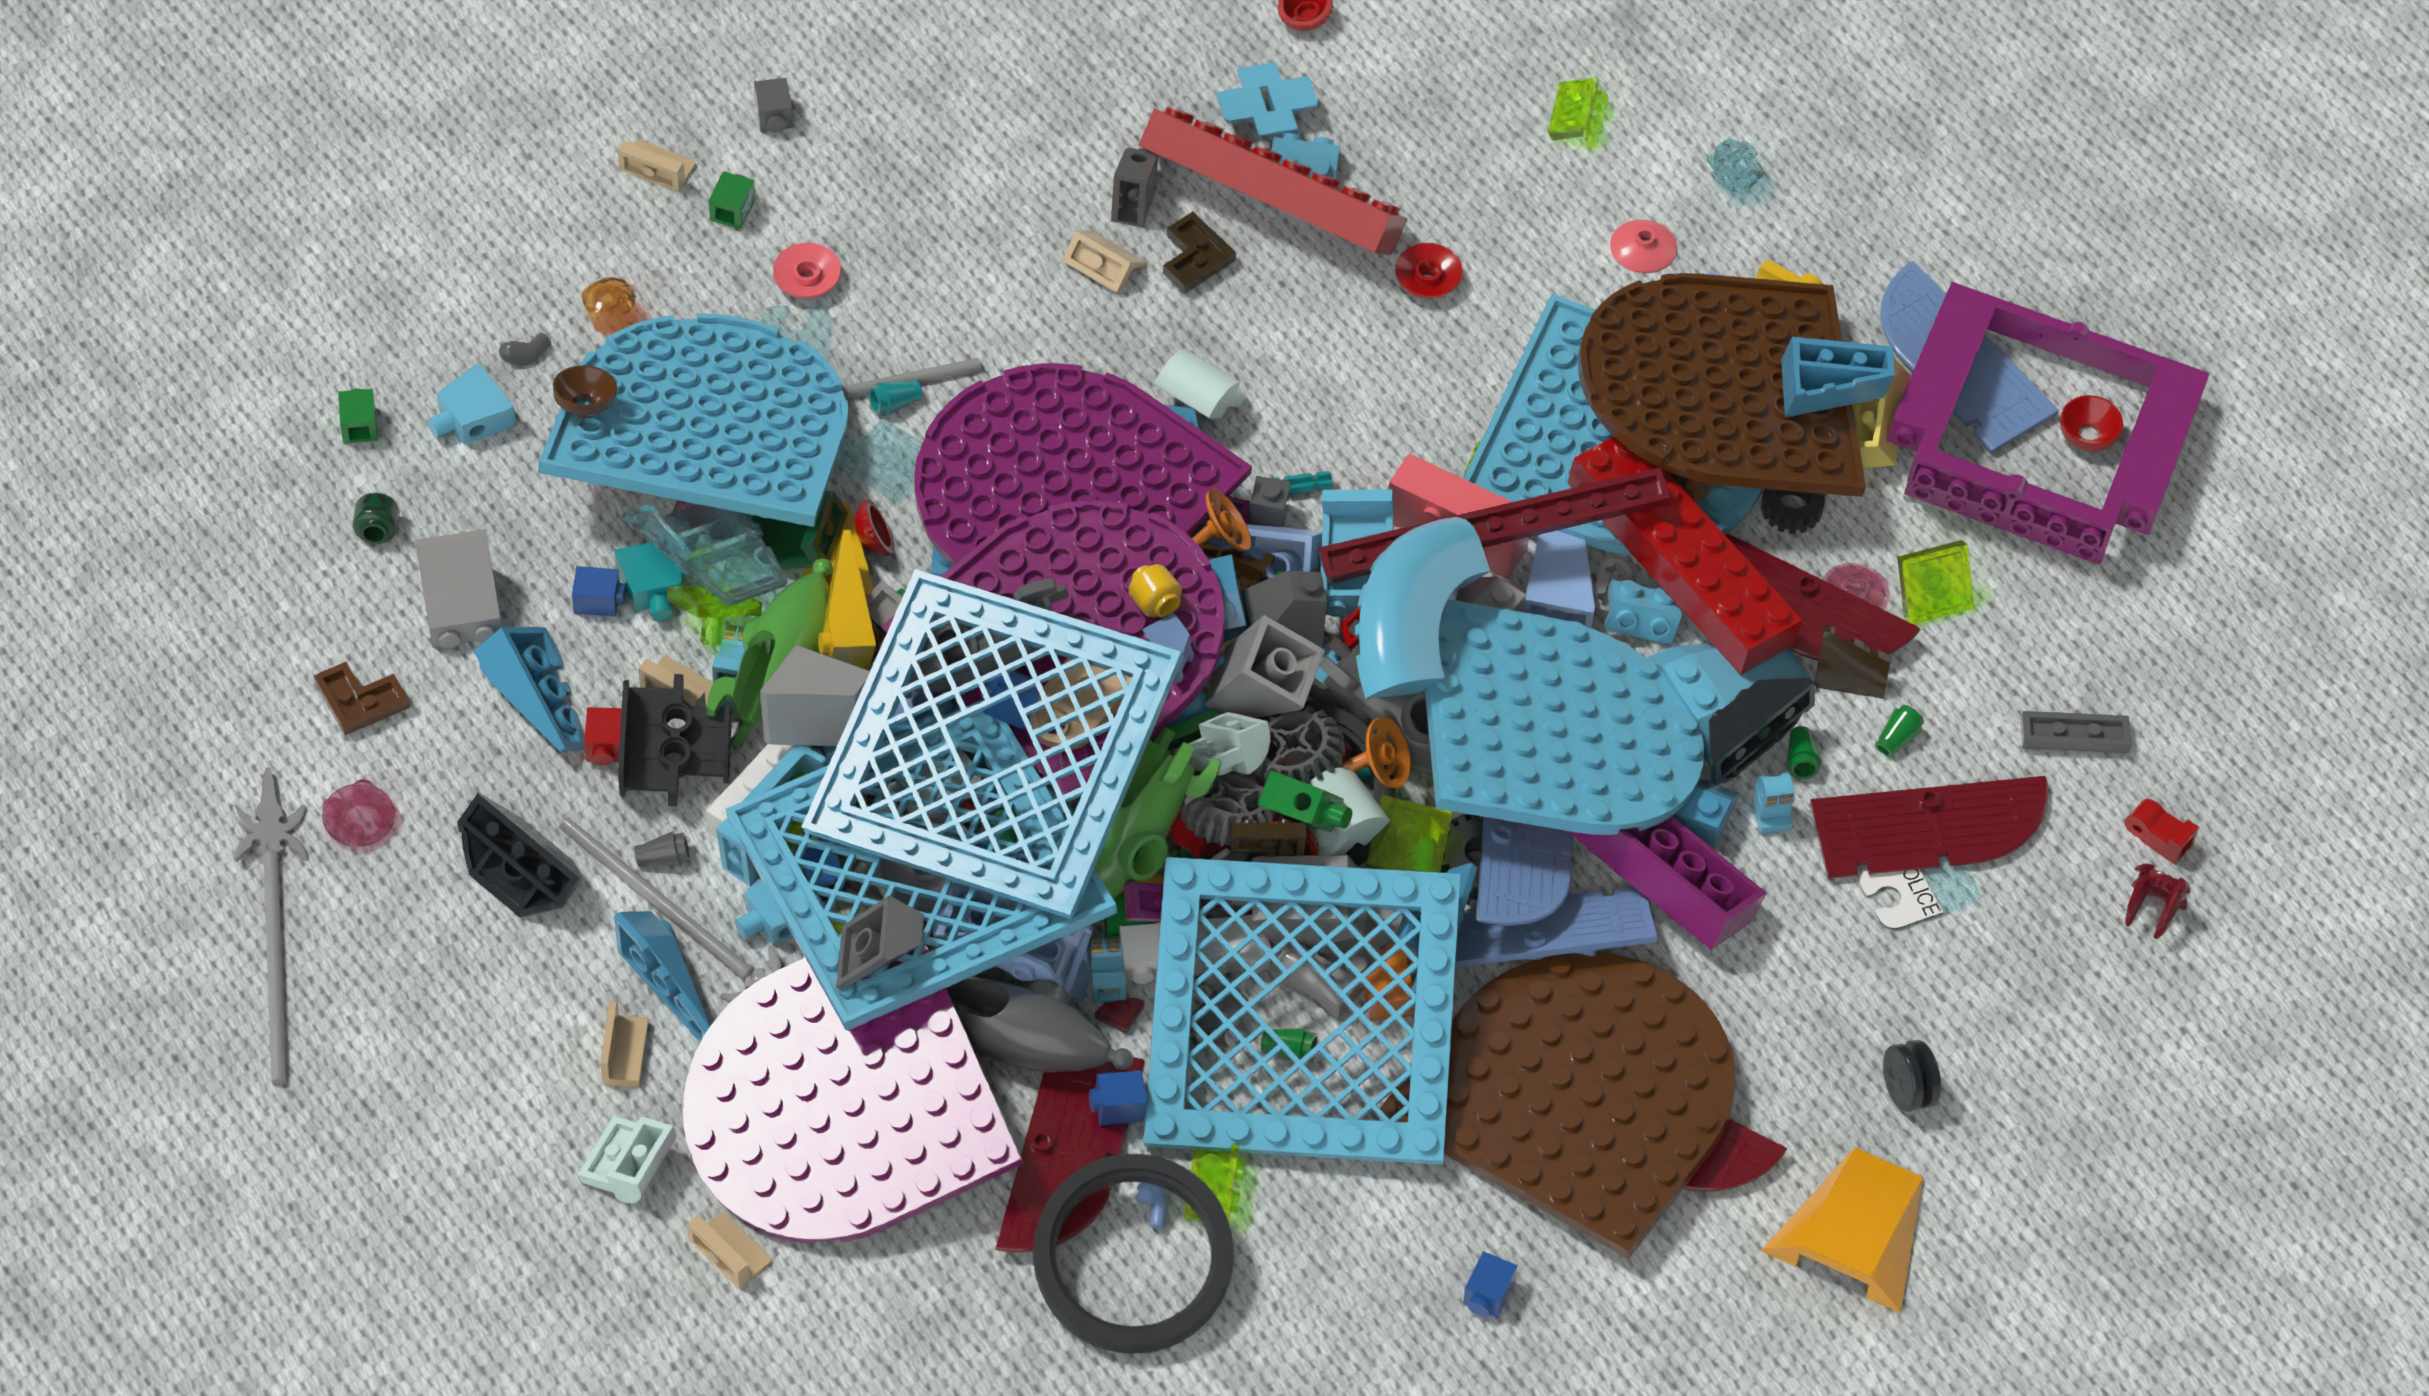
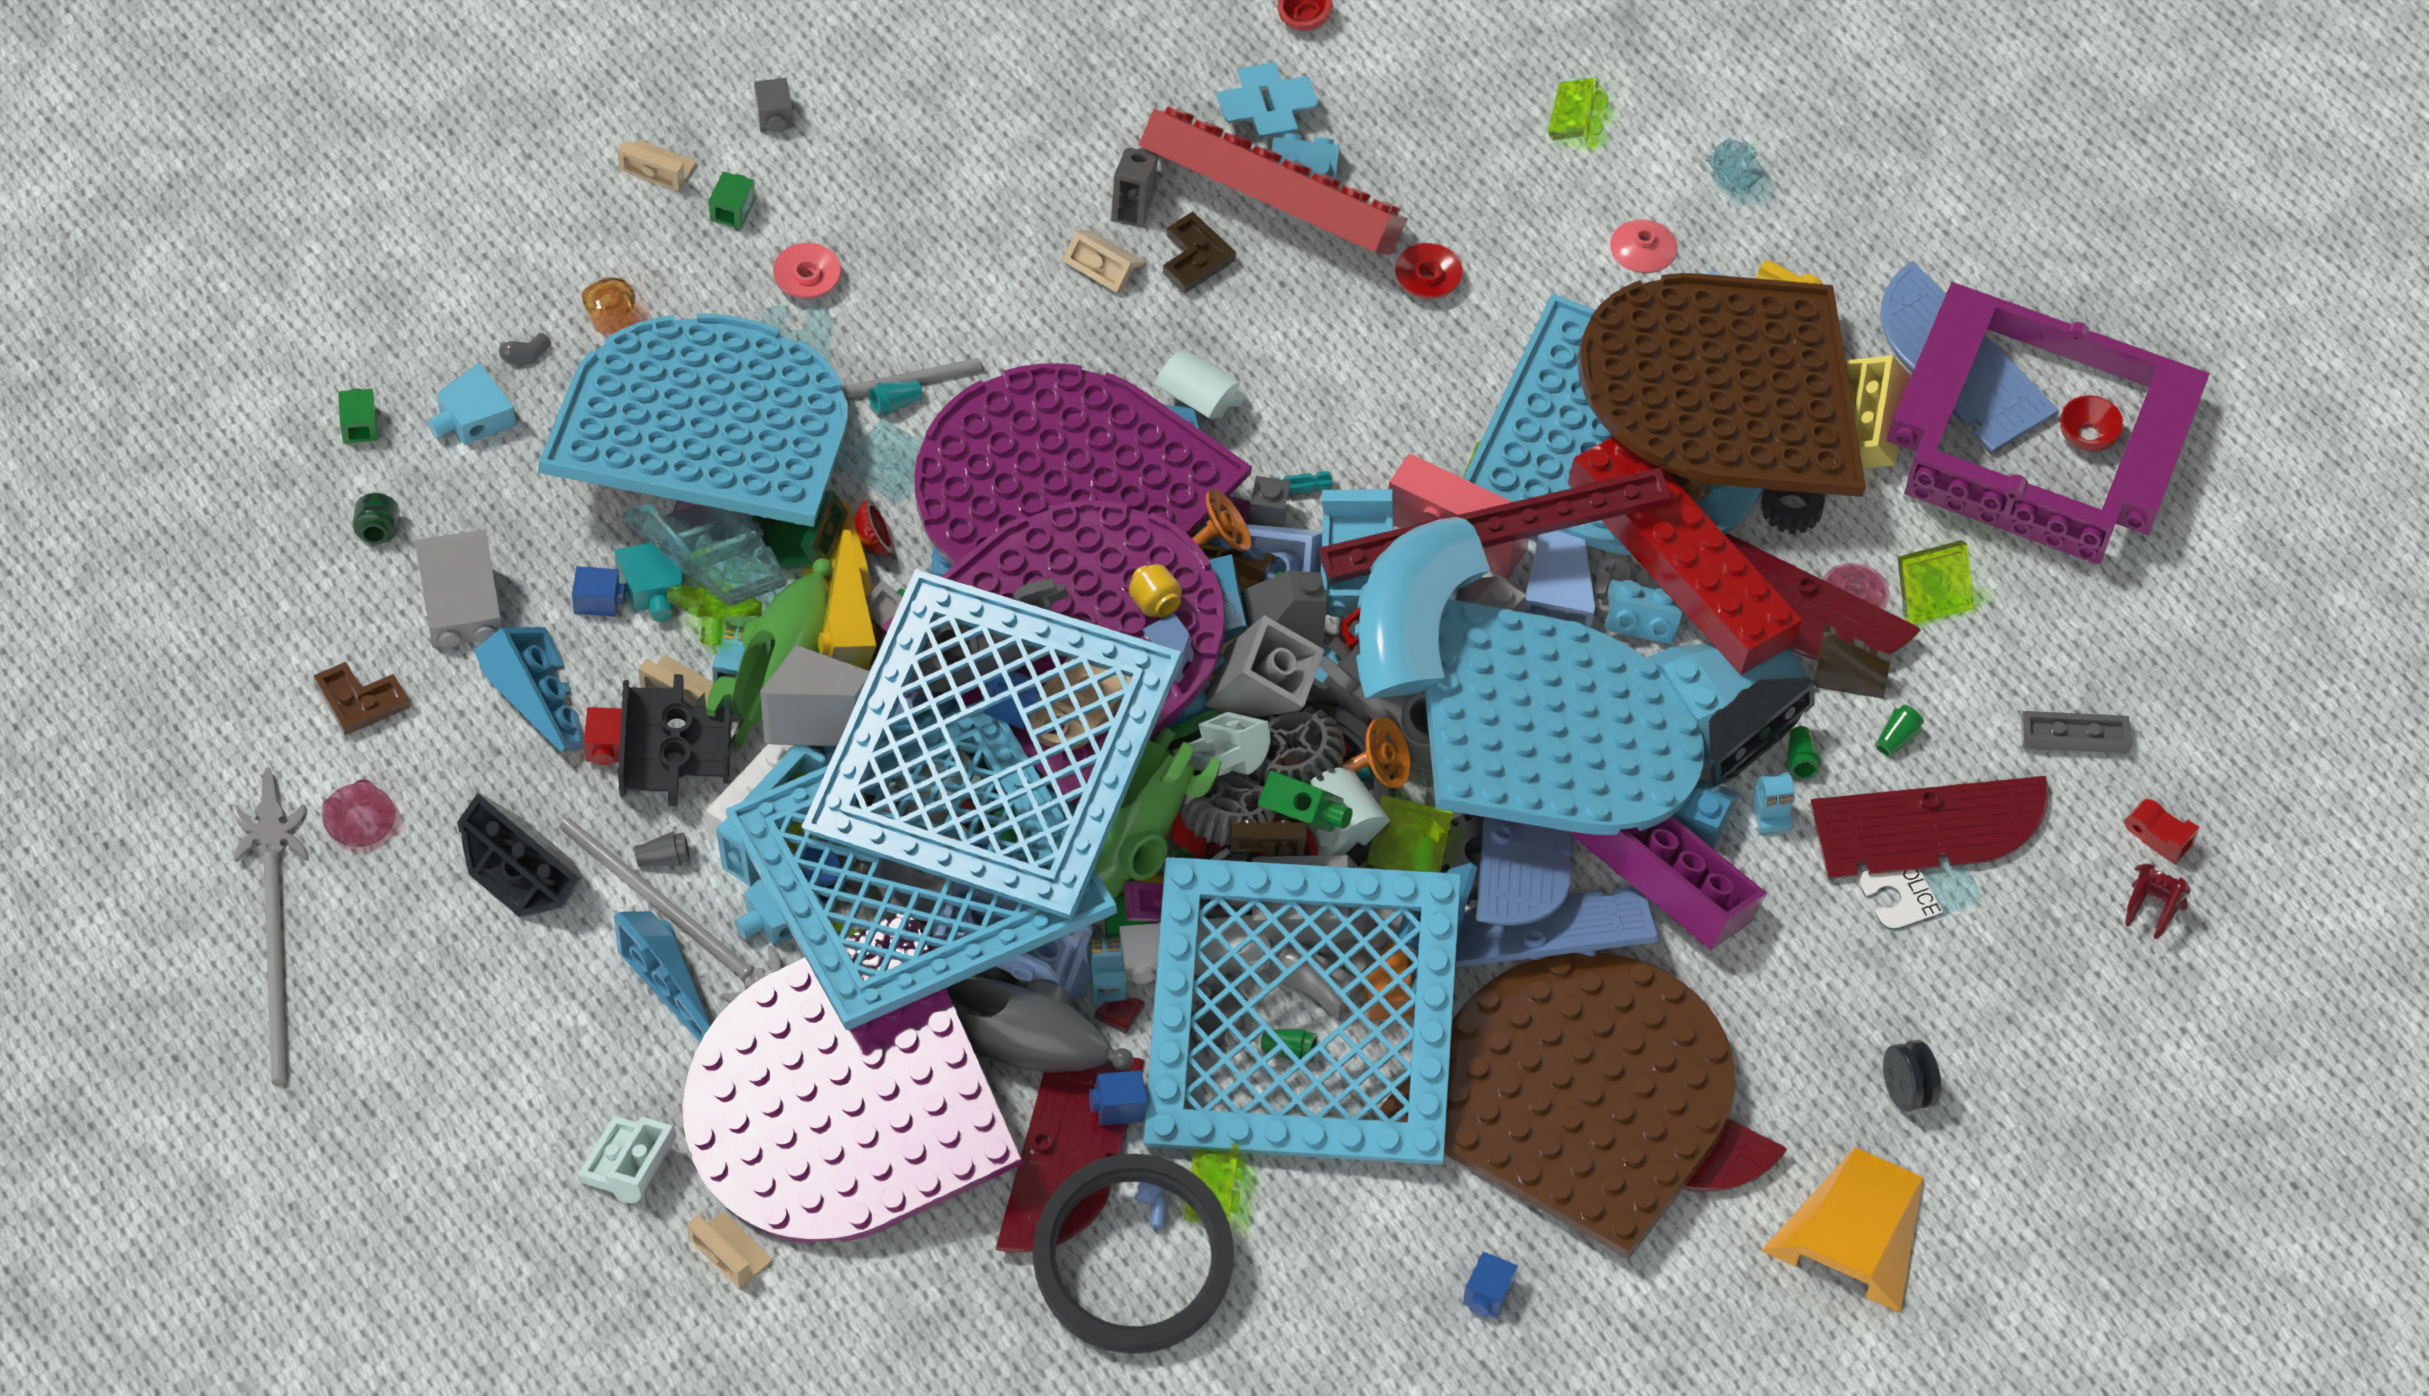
reddish brown piece [553,365,617,419] -> none
tan panel [600,1001,649,1087] -> none
dark grey slope [836,896,924,991] -> none
dark azure wedge [1781,337,1895,417] -> none

